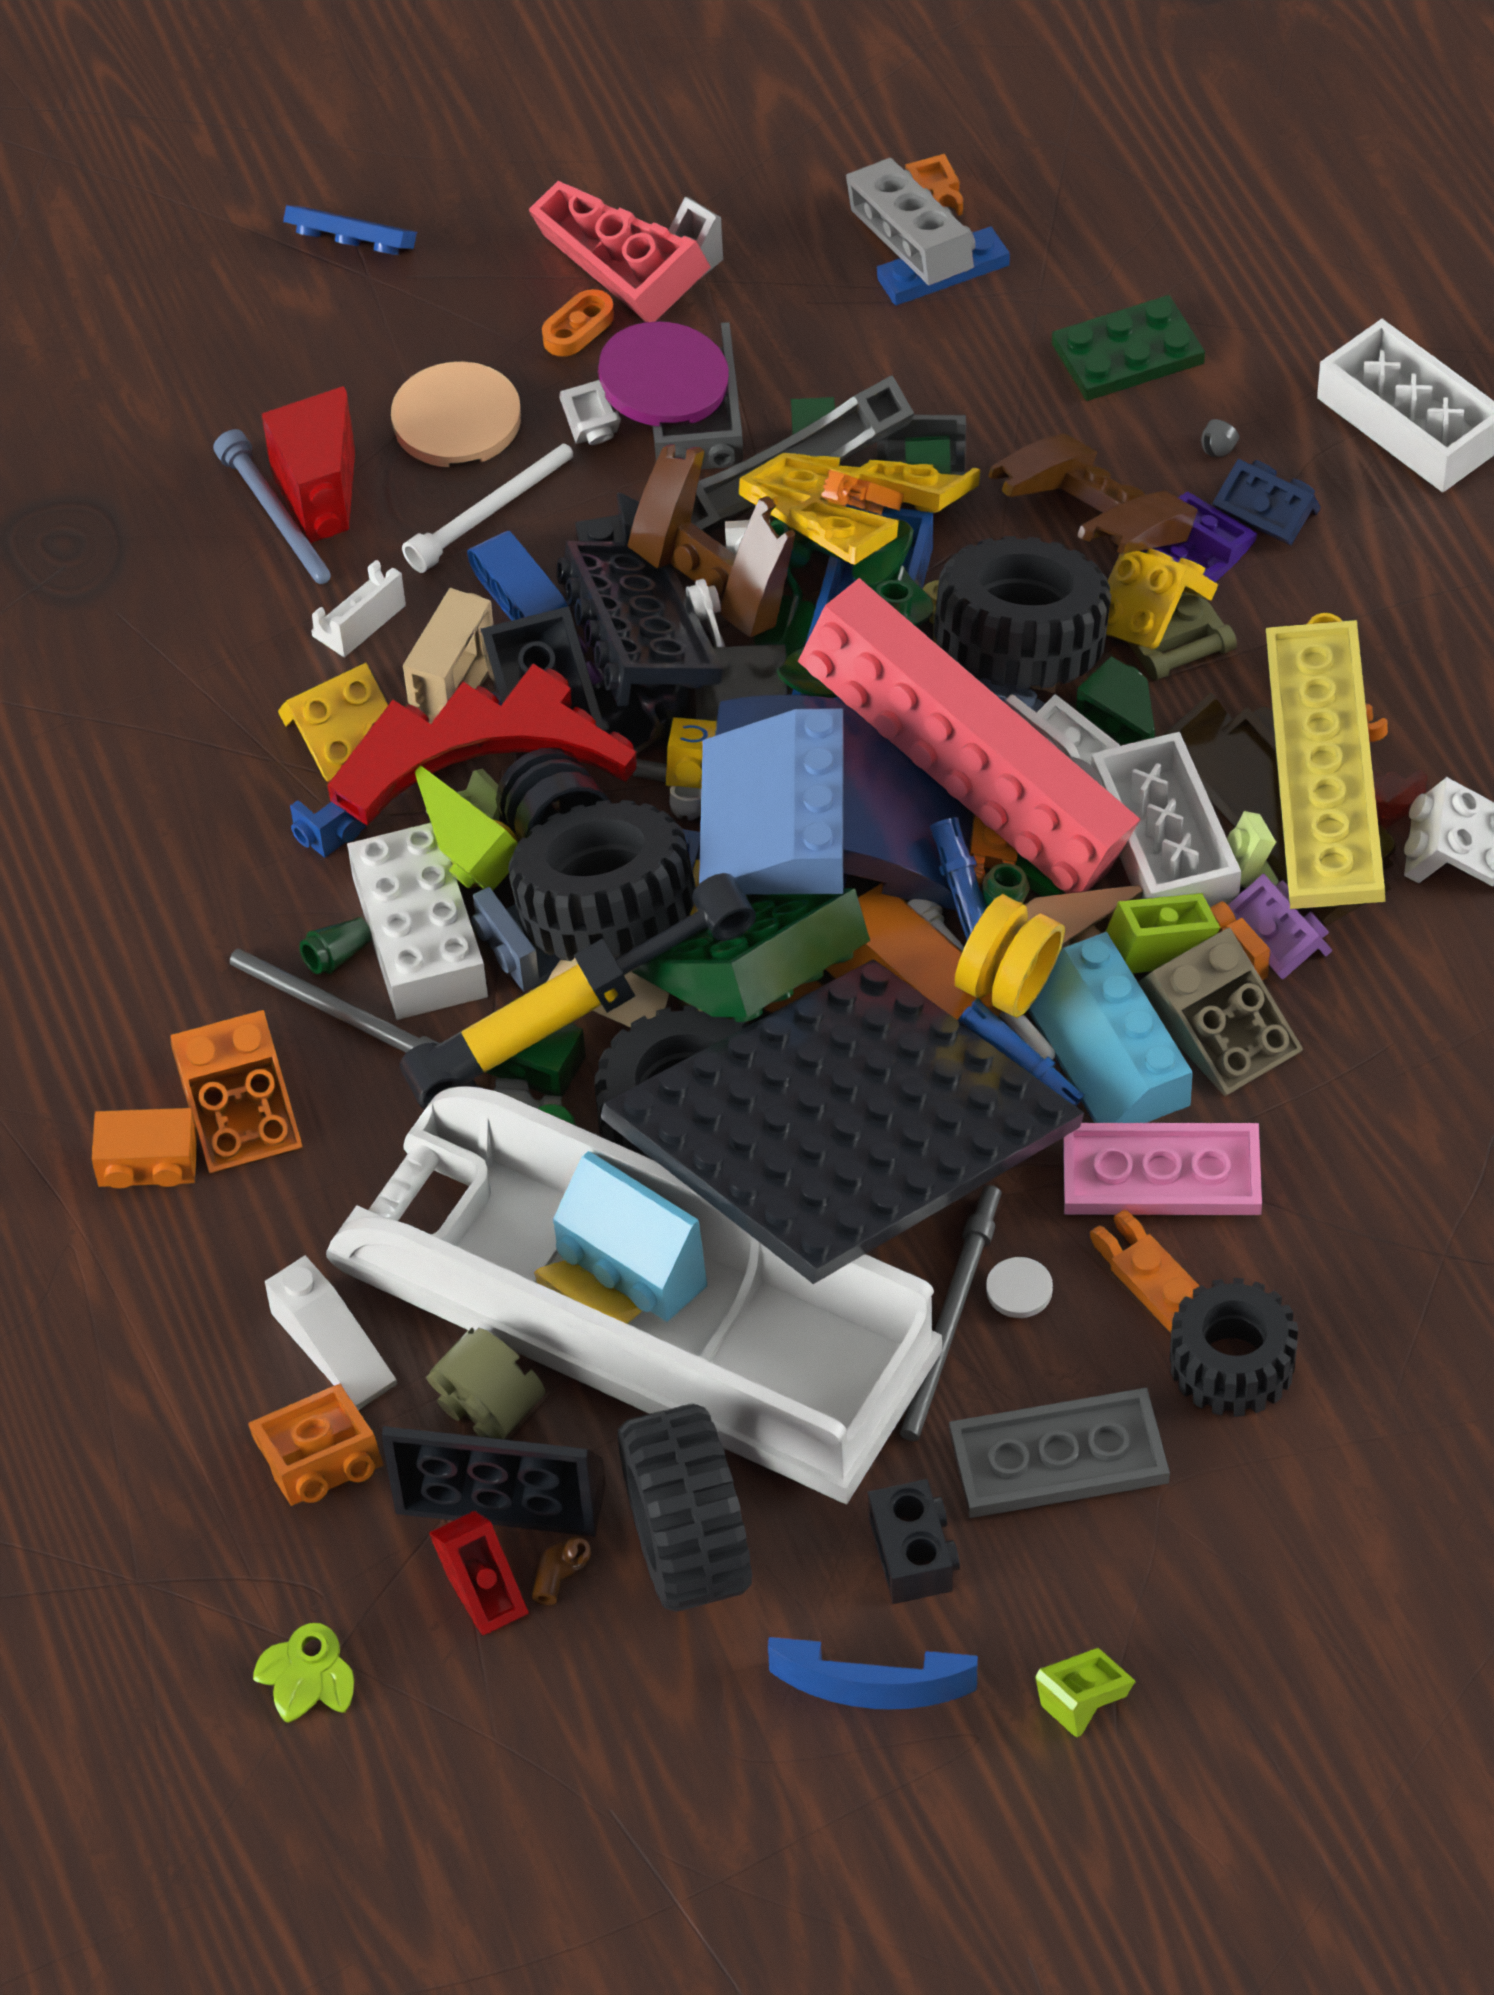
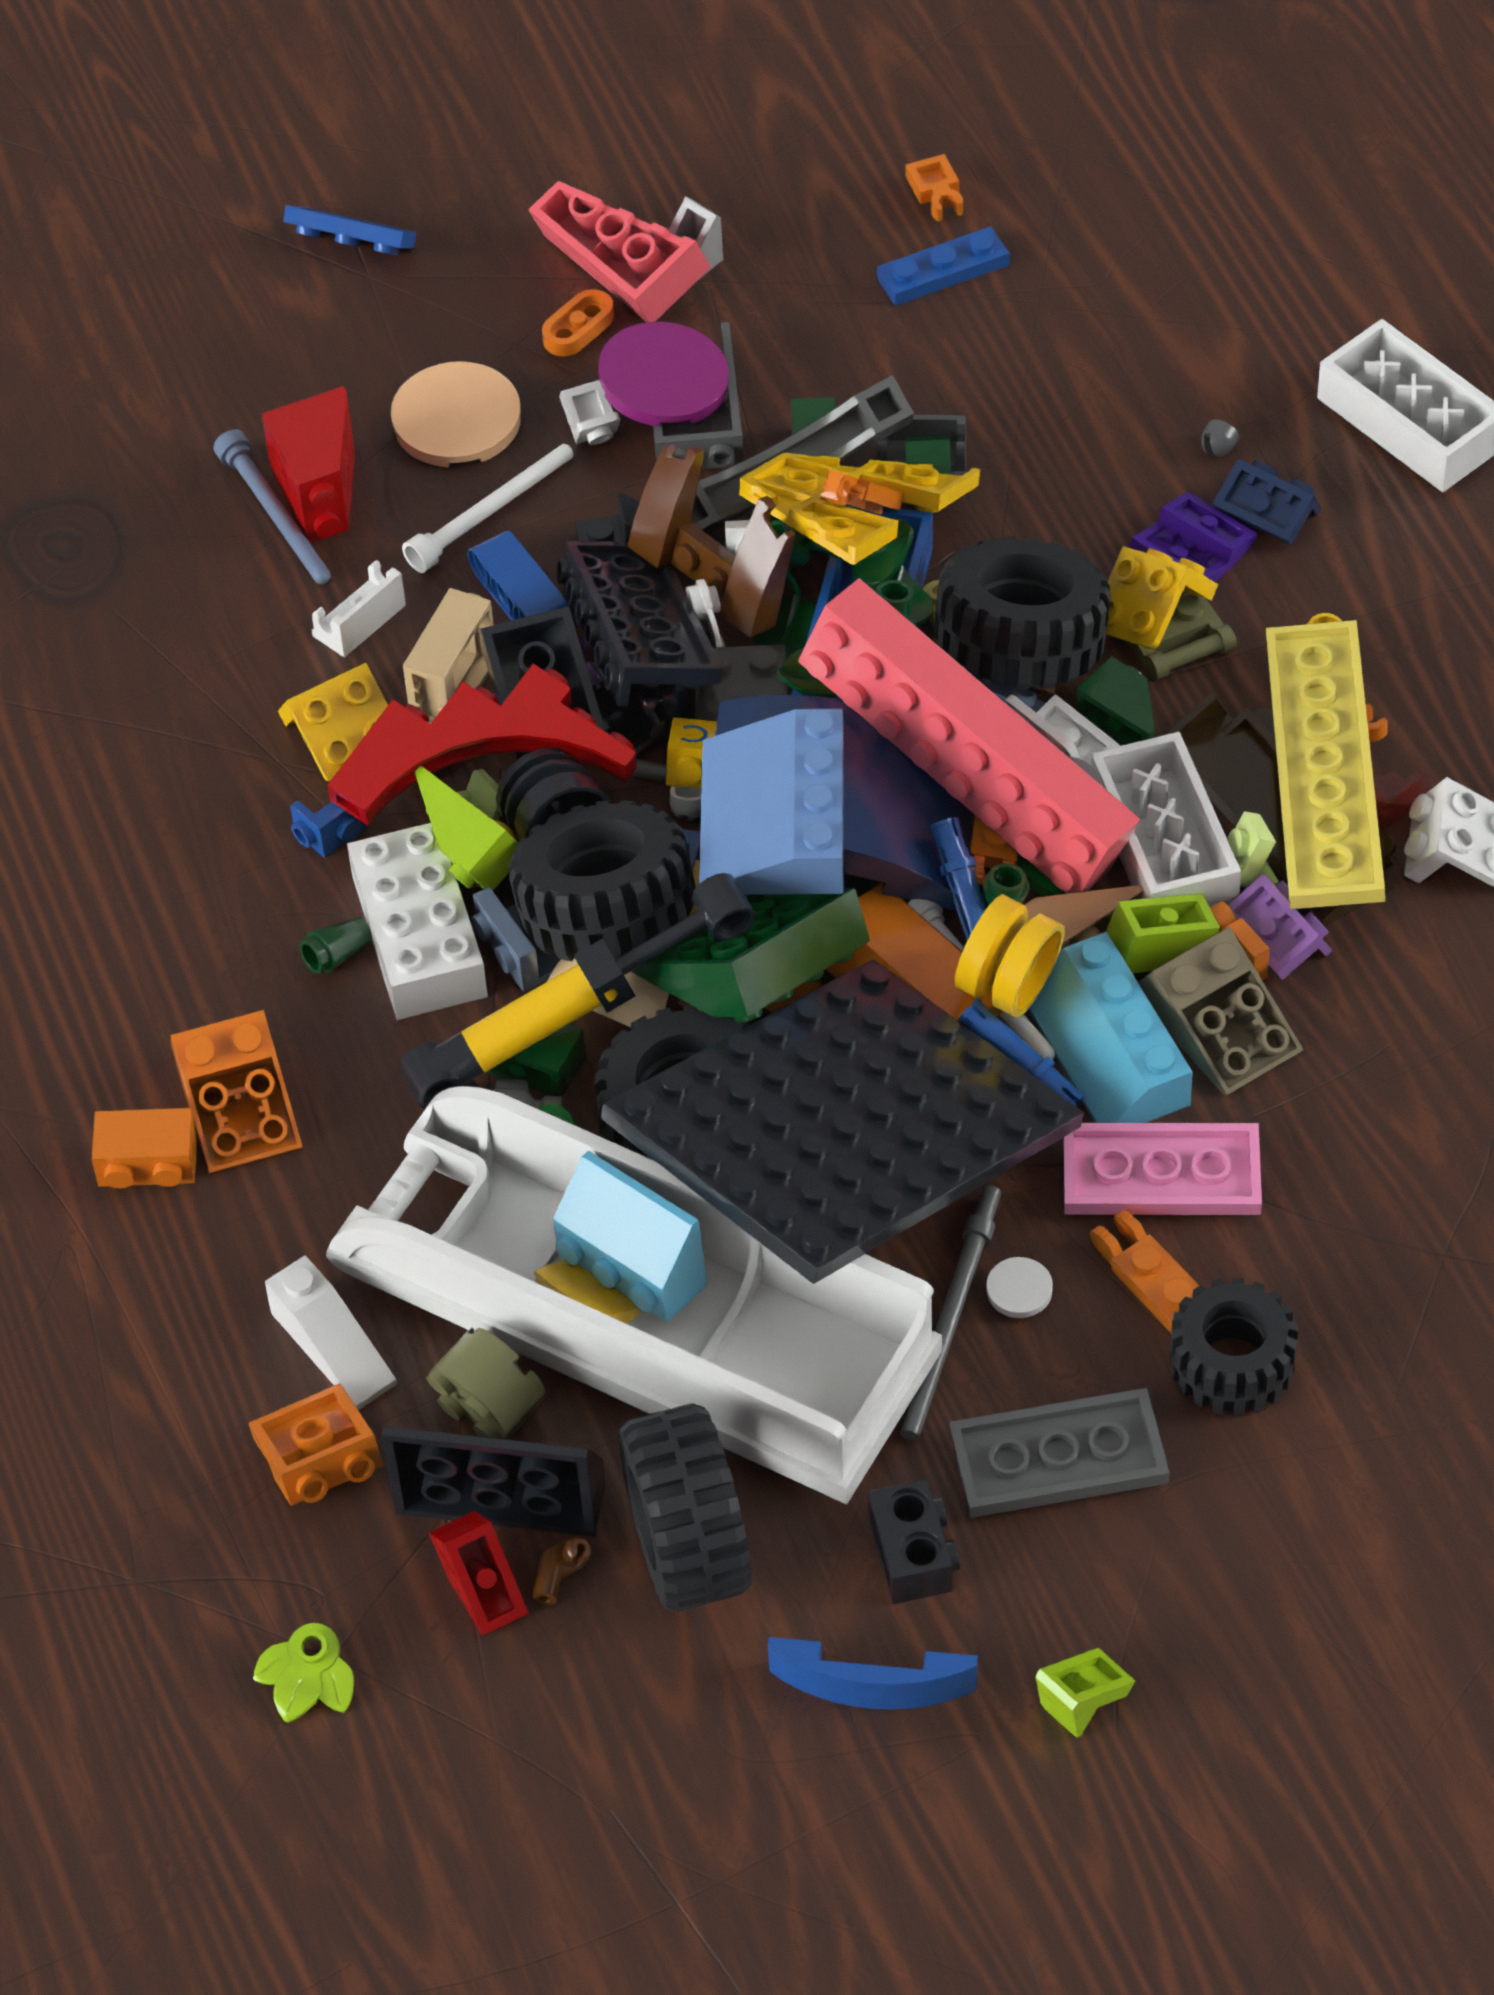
dark grey bar [230,948,440,1053] -> none
light grey brick [846,158,975,285] -> none
reddish brown wedge [988,433,1198,554] -> none
dark green plate [1052,295,1205,401] -> none

